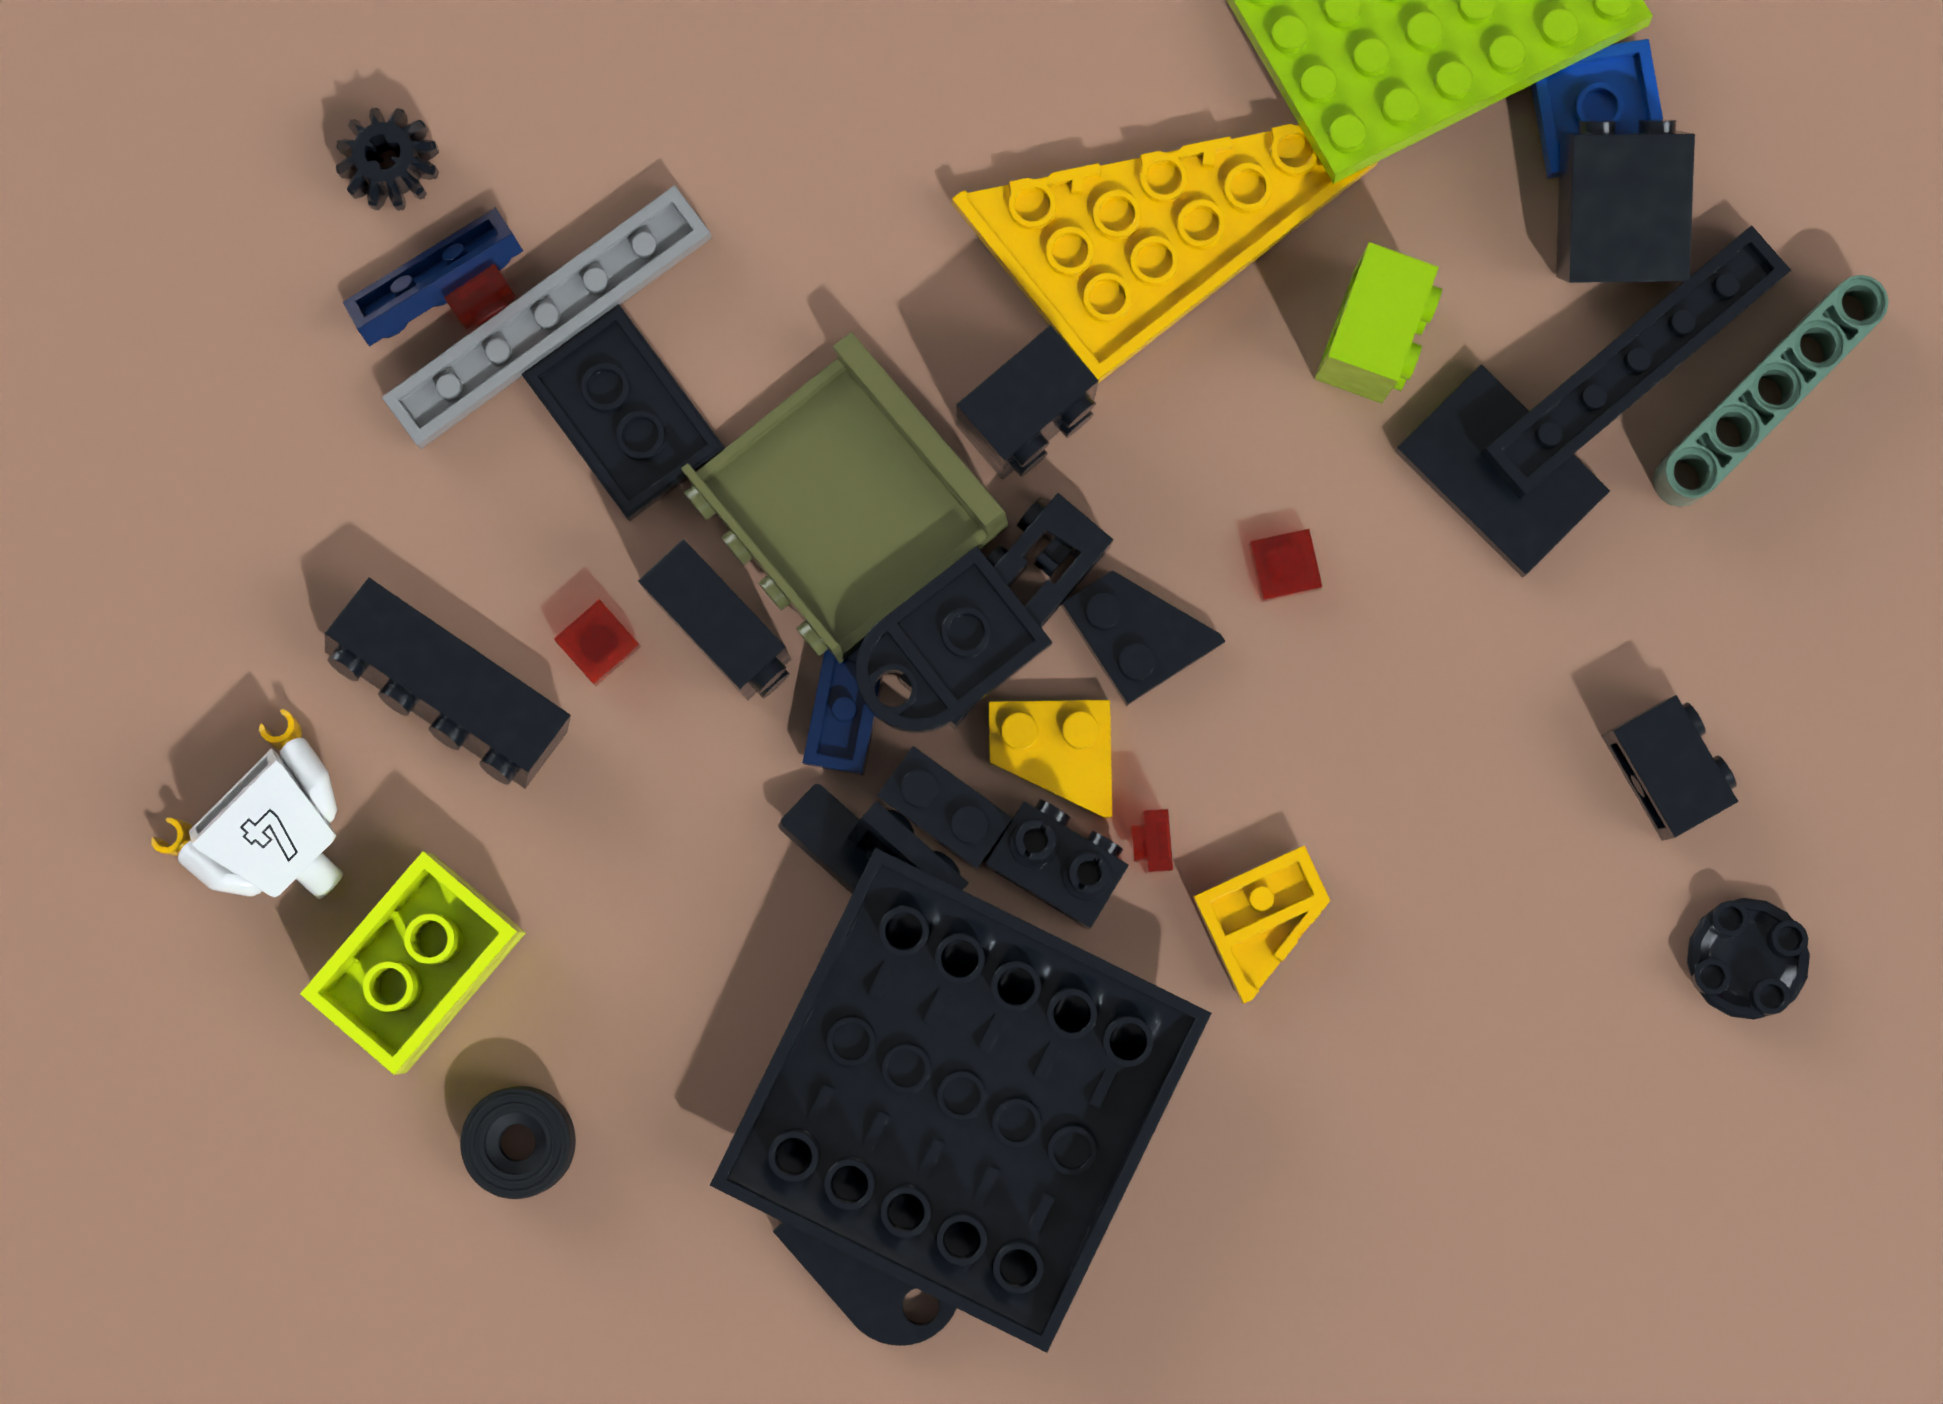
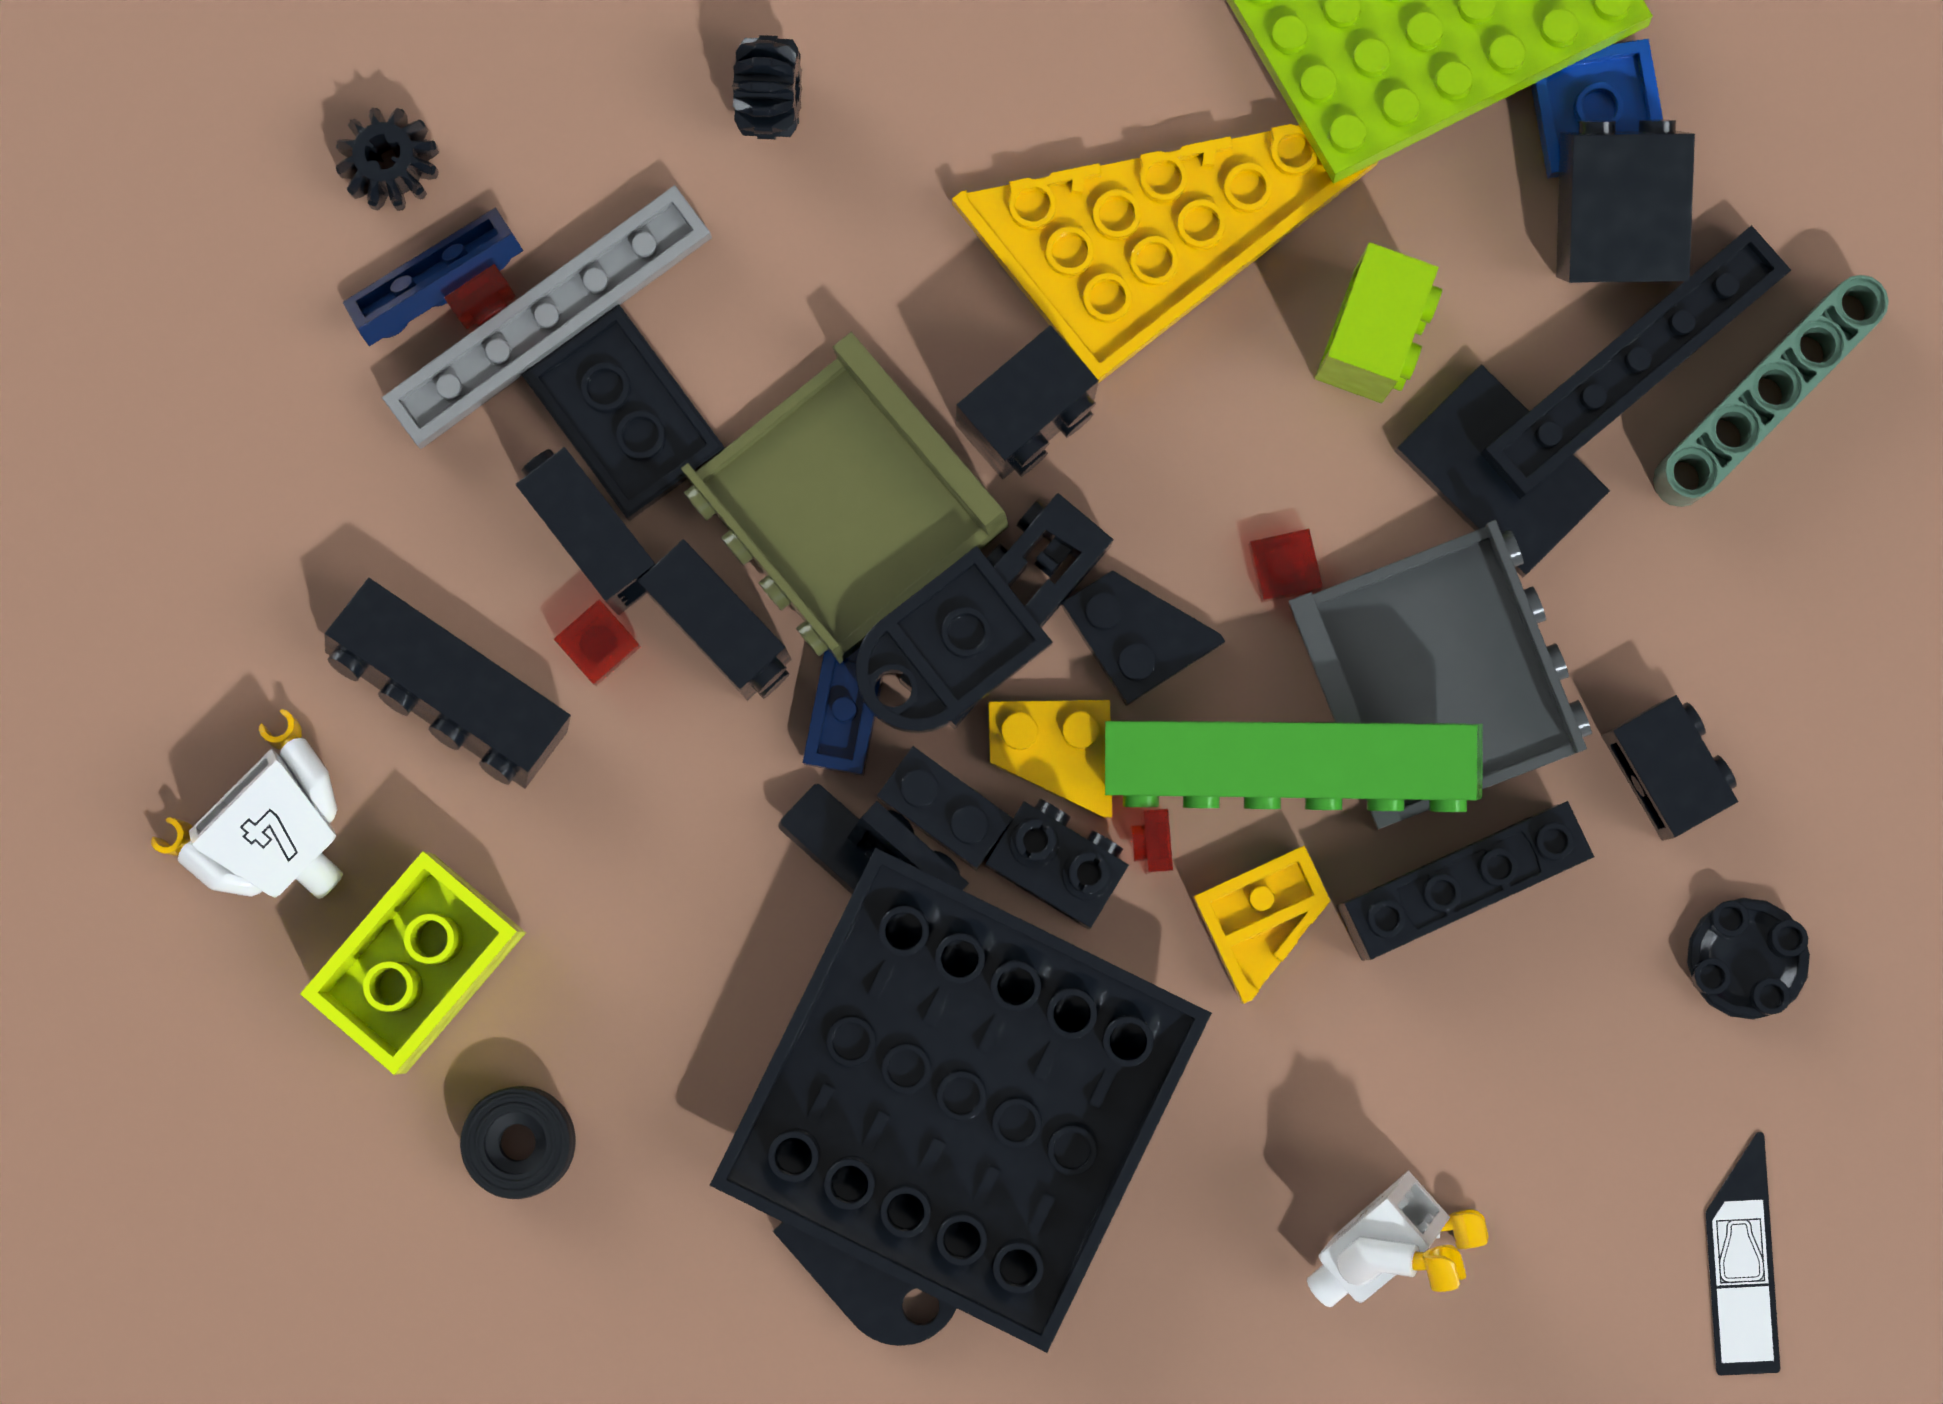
none -> black brick [515,447,656,616]
none -> black gear [732,35,802,140]
none -> bright green brick [1105,720,1483,812]
none -> dark grey panel [1289,520,1592,830]
none -> white torso [1307,1170,1488,1307]
none -> black brick [1336,801,1594,961]
none -> sticker [1706,1132,1781,1376]

